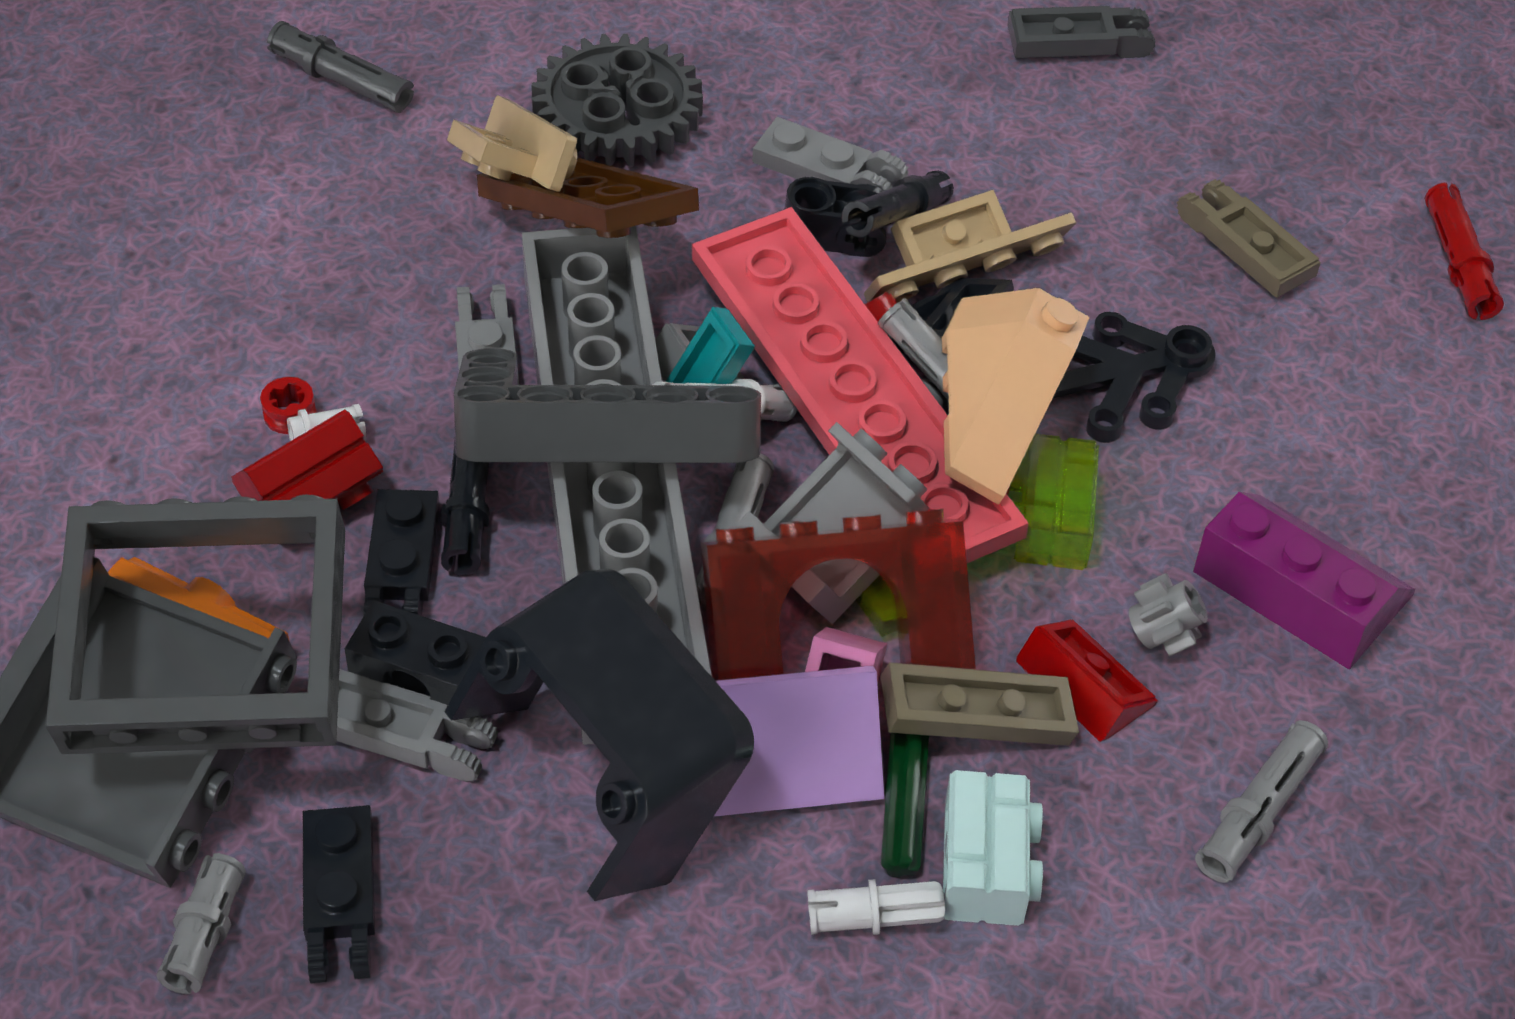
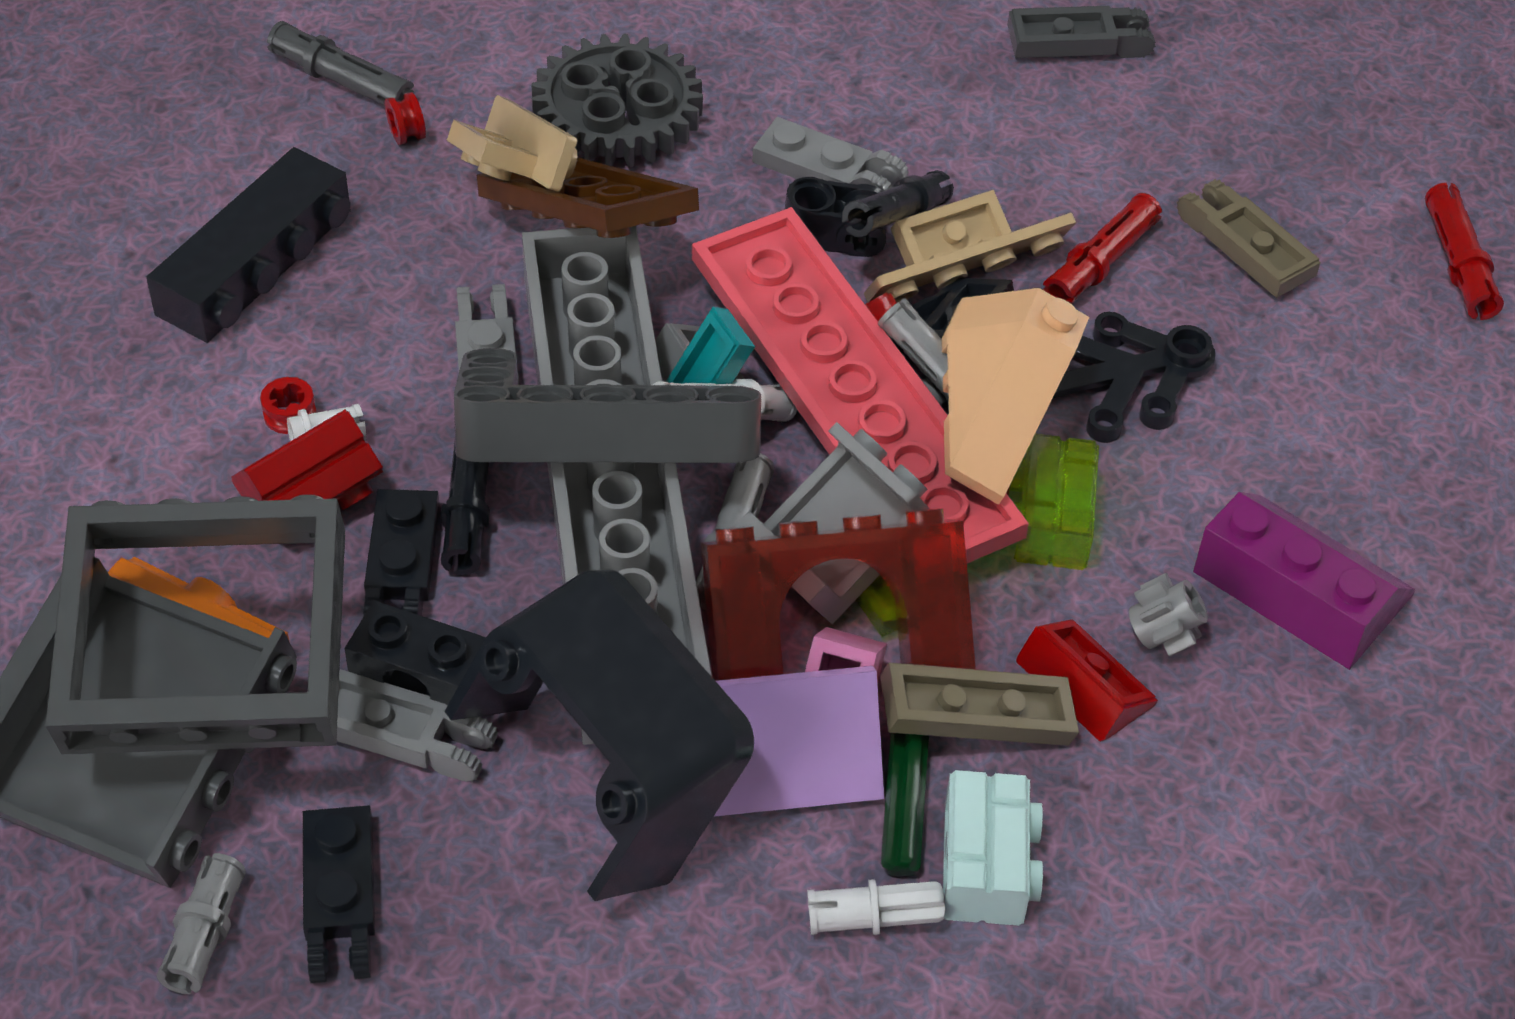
light grey pin [1195,720,1328,883] -> none
none -> black brick [146,147,351,343]
none -> red bush [385,92,426,145]
none -> red pin [1042,193,1162,304]

